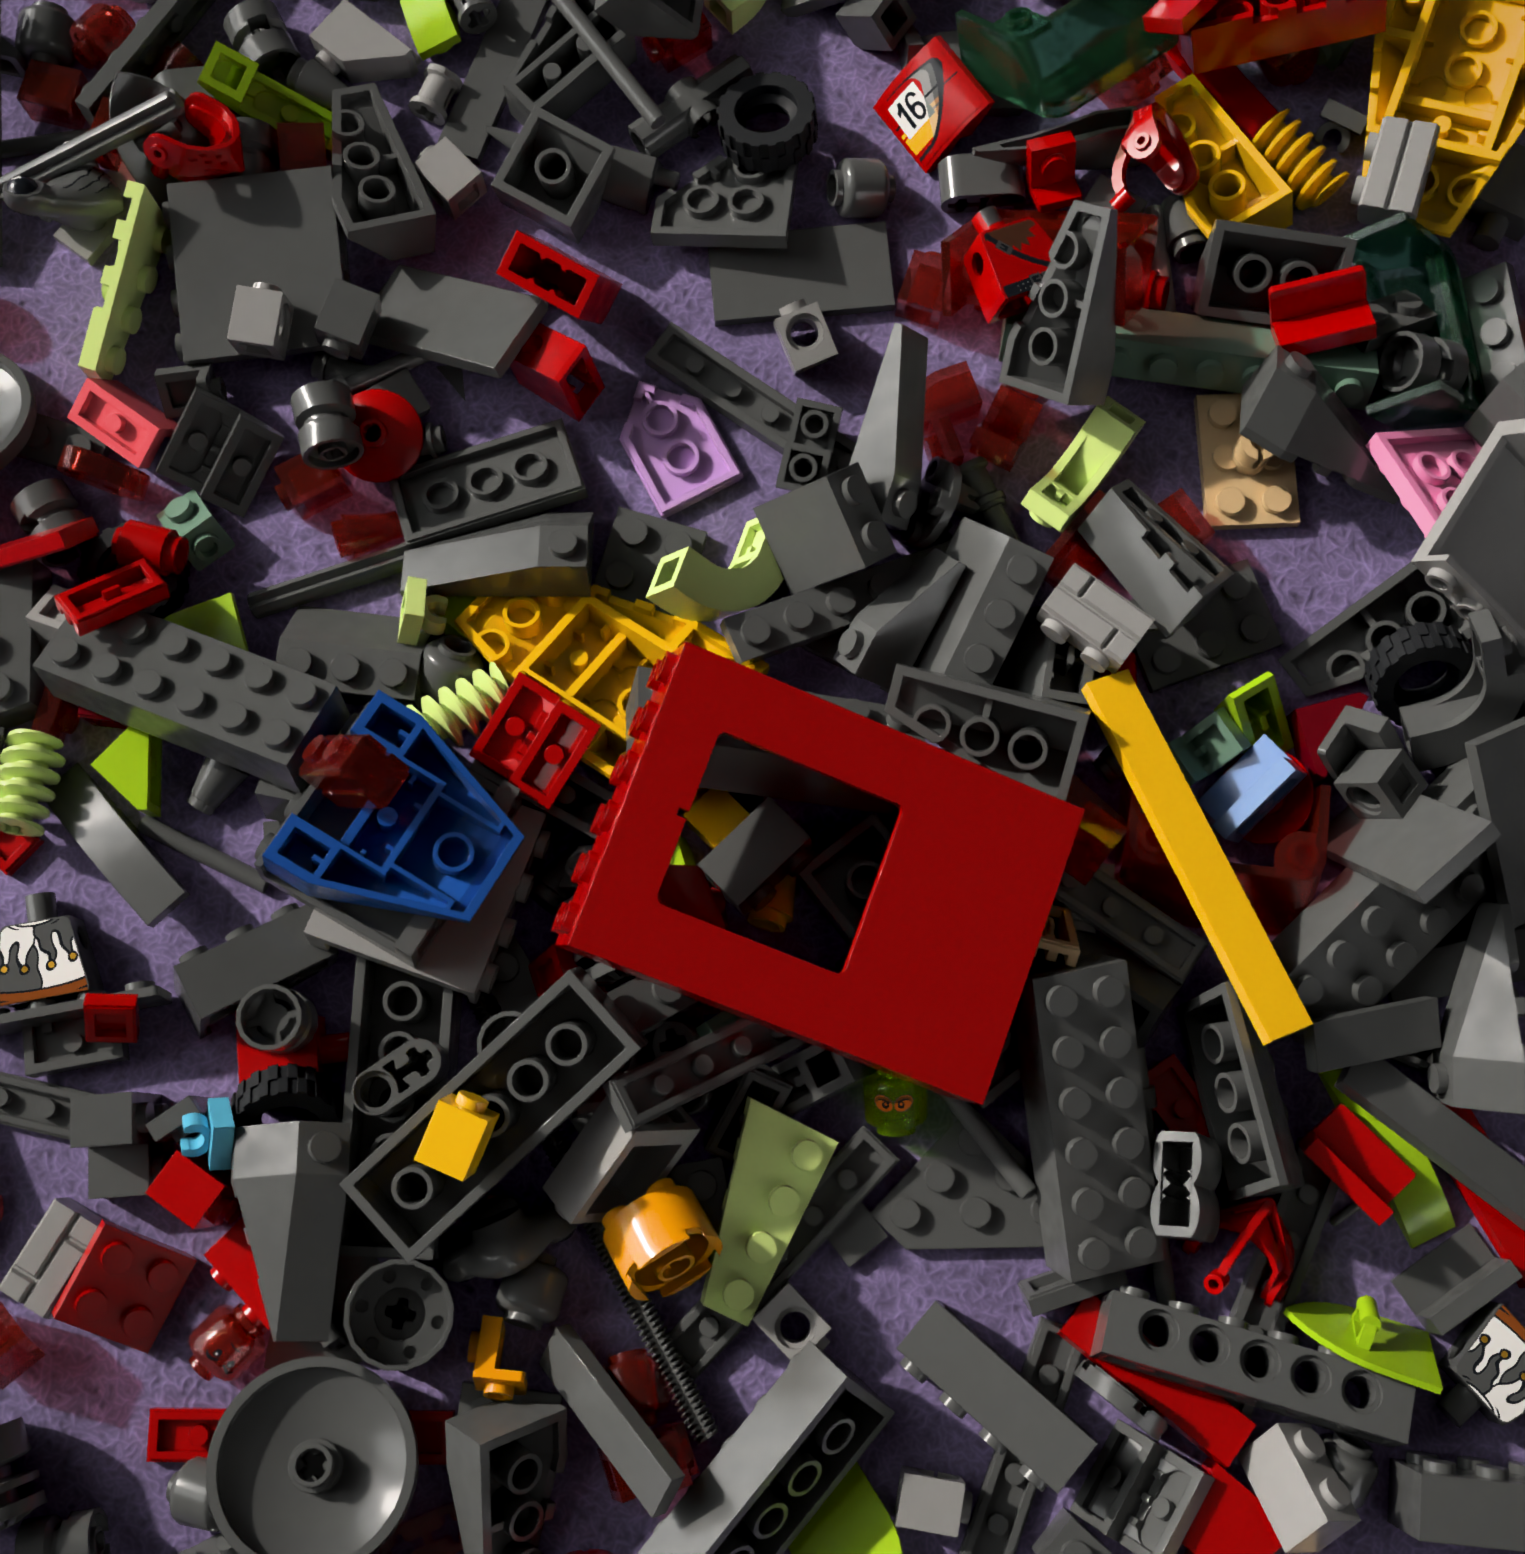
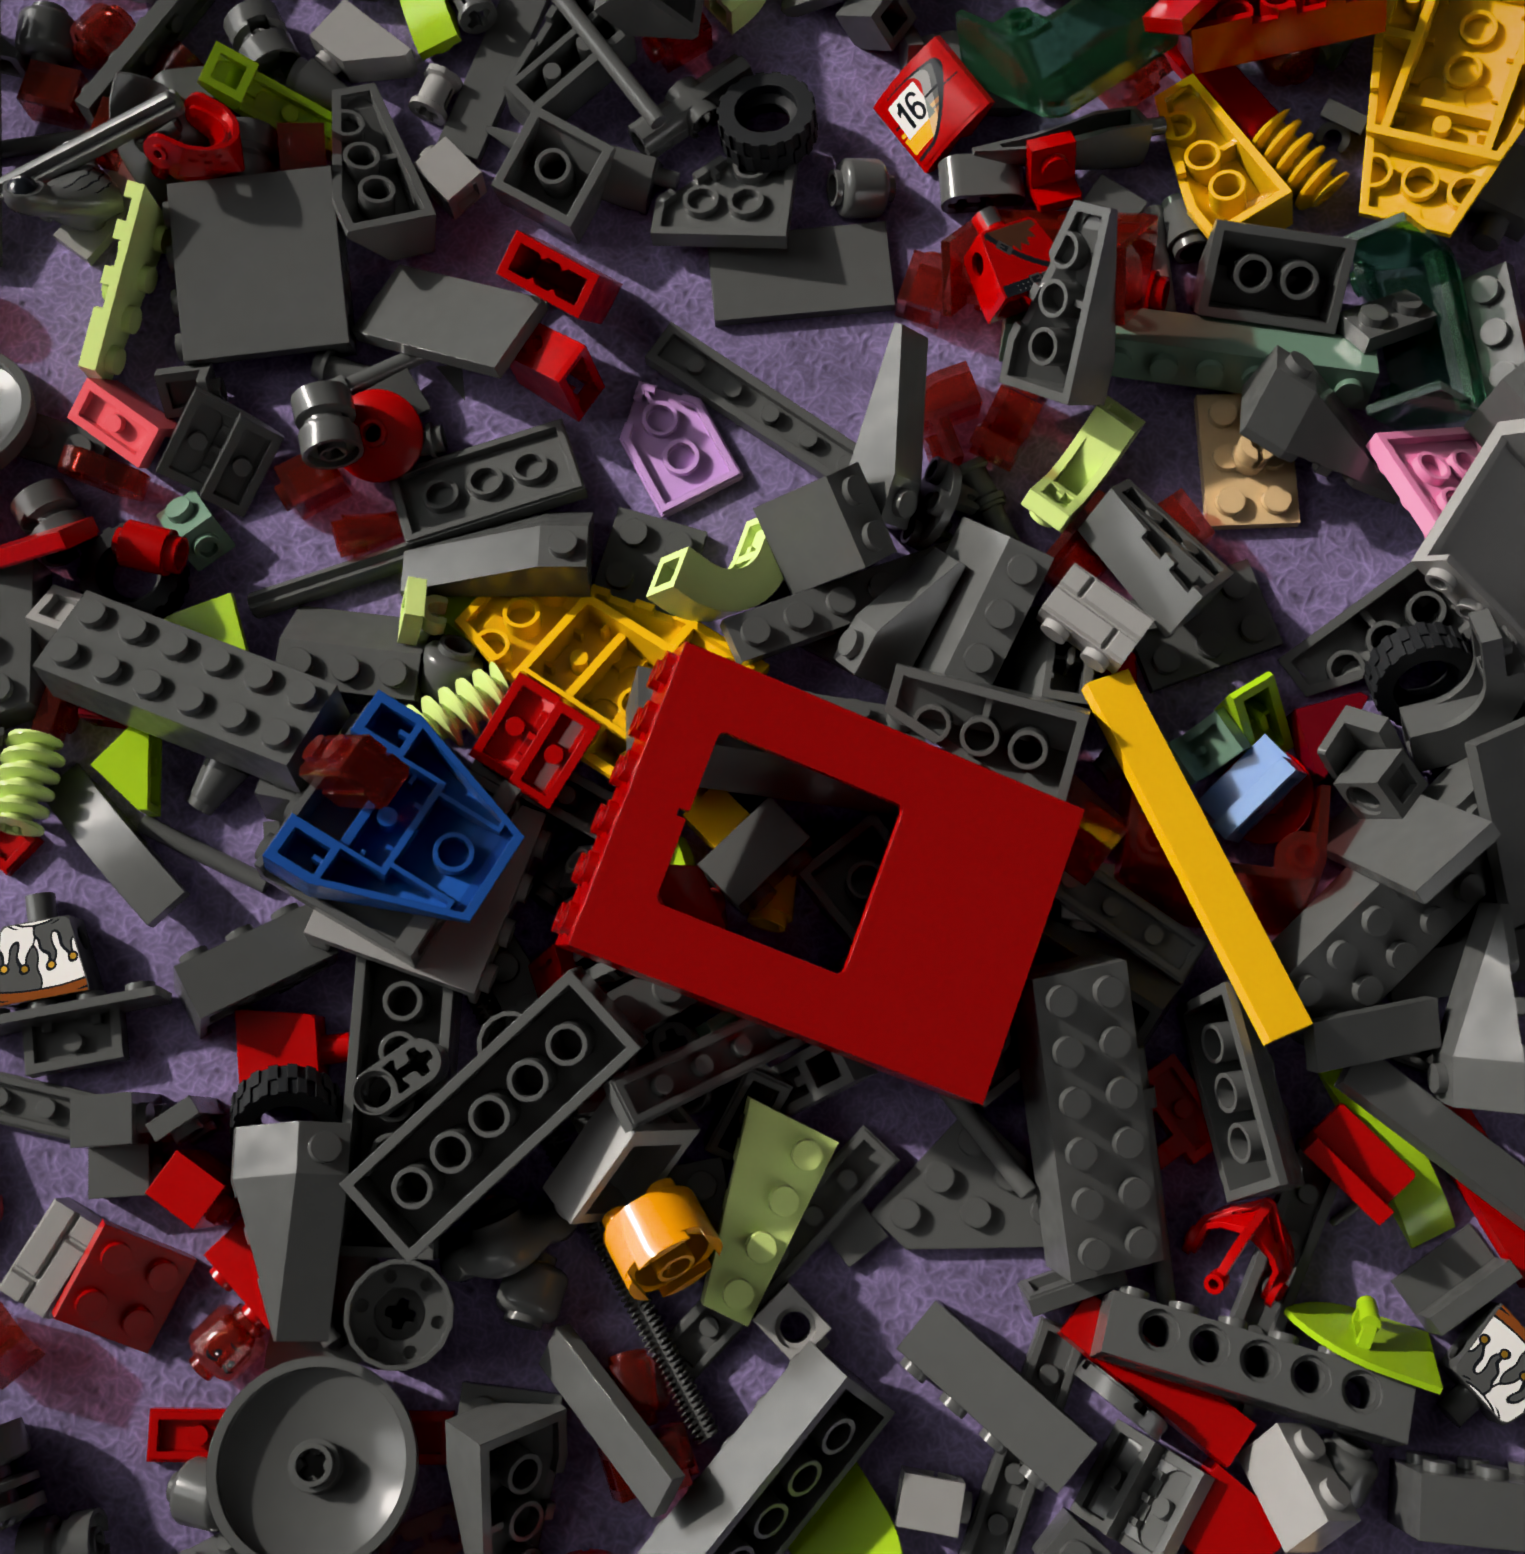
red tile [54,558,170,637] -> none
red tile [83,993,140,1043] -> none
medium azure tile [180,1097,235,1171] -> none
light grey brick [227,282,294,361] -> none
dark grey wheel [236,984,318,1054] -> none
dark grey brick [314,277,382,360] -> none
yellow brick [414,1090,500,1182] -> none
light orange bracket [467,1315,528,1401] -> none
light grey brick [773,299,838,375] -> none
dark grey slope [775,397,843,491] -> none
clear neon green head [863,1070,928,1137] -> none
tan tile [1034,905,1081,967] -> none
red helmet [1109,102,1200,215] -> none
dark grey brick [1150,1131,1222,1243] -> none
red panel [1268,265,1377,355] -> none
light grey brick [1350,116,1440,231] -> none
dark grey wheel [1377,331,1469,400] -> none

